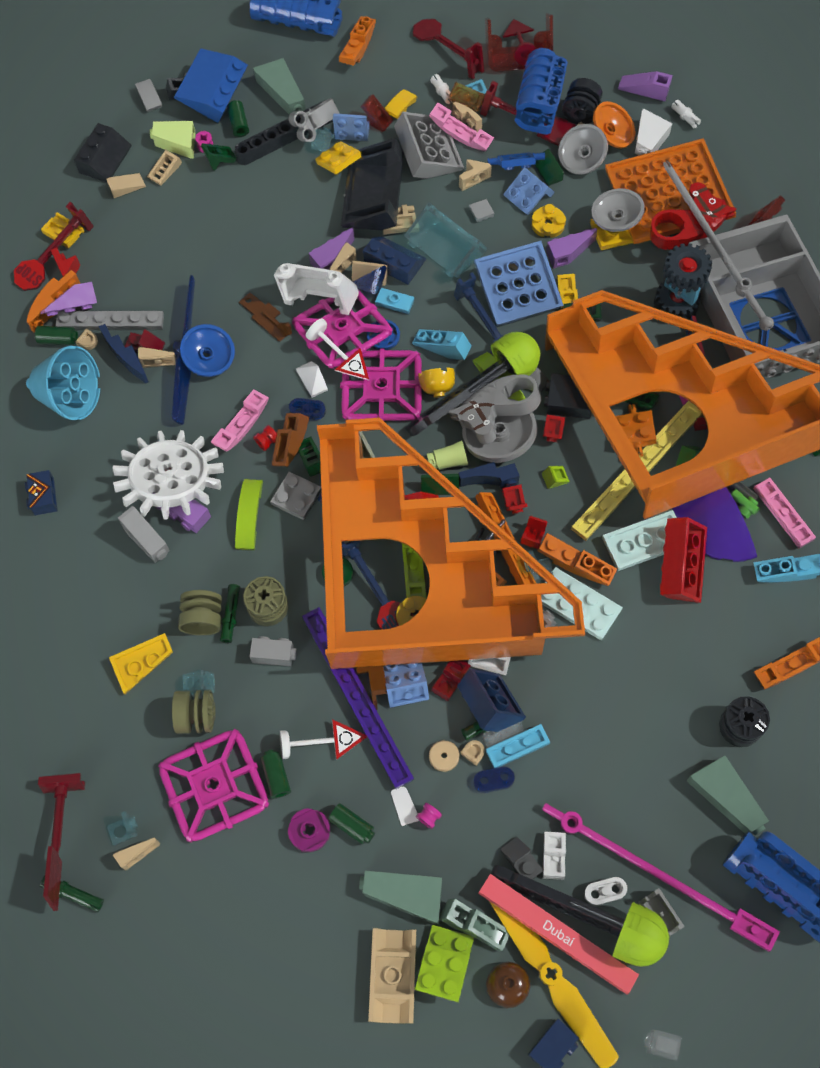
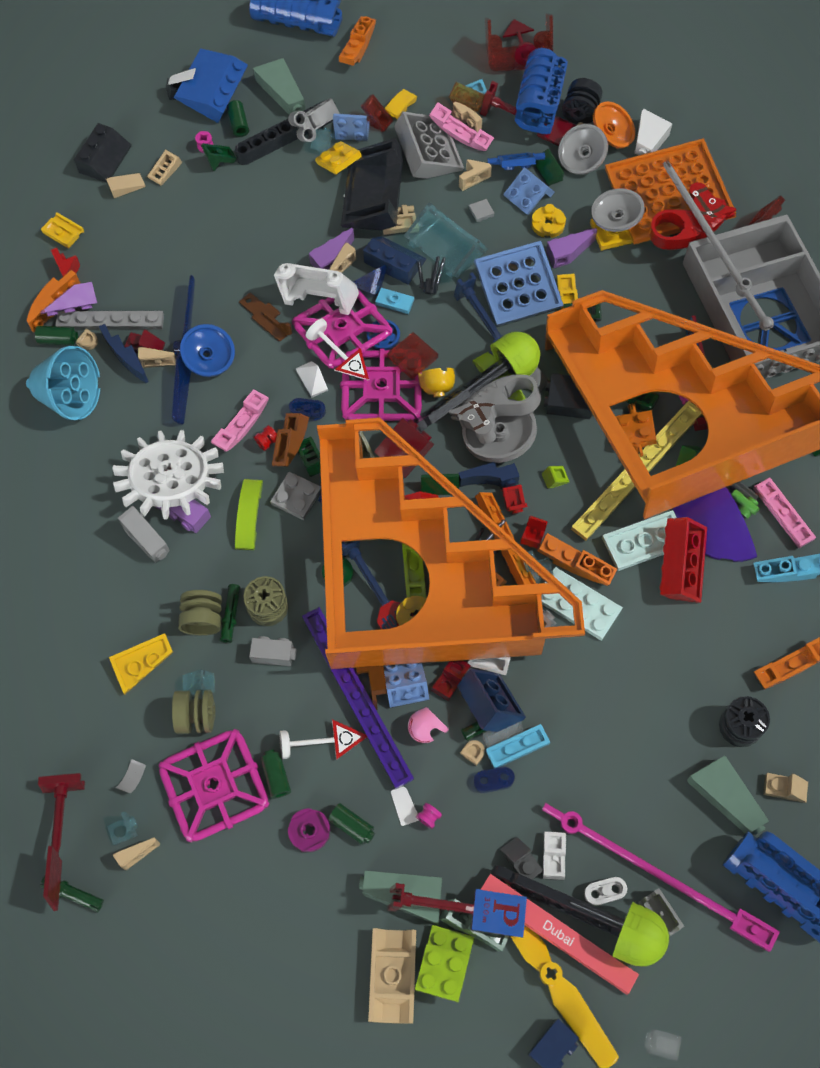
dark red piece [14,202,94,291] -> none
dark blue brick [25,470,58,516] -> none
light grey slope [135,79,162,112] -> none
yellowish green slope [150,121,196,158] -> none
tan slope [352,261,388,286] -> none
medium azure slope [412,329,472,360] -> none
dark red piece [413,19,484,80] -> none
yellowish green plant [427,440,468,470] -> none
tan piece [429,740,459,772] -> none
white pin [430,74,455,104] -> none
reddish brown cylinder [486,961,530,1008] -> none
red bracket [543,414,565,442] -> none
medium lavender slope [618,71,673,101] -> none
black plate [654,243,712,319] -> none
white pin [671,100,701,128] -> none
none -> light grey sticker [116,759,146,793]
none -> white sticker [168,68,196,85]
none -> dark red brick [374,418,435,478]
none -> clear red plate [387,332,438,380]
none -> piece [387,883,527,938]
none -> bright pink helmet [408,707,449,743]
none -> black plant [417,256,446,295]
none -> tan slope [763,773,808,803]

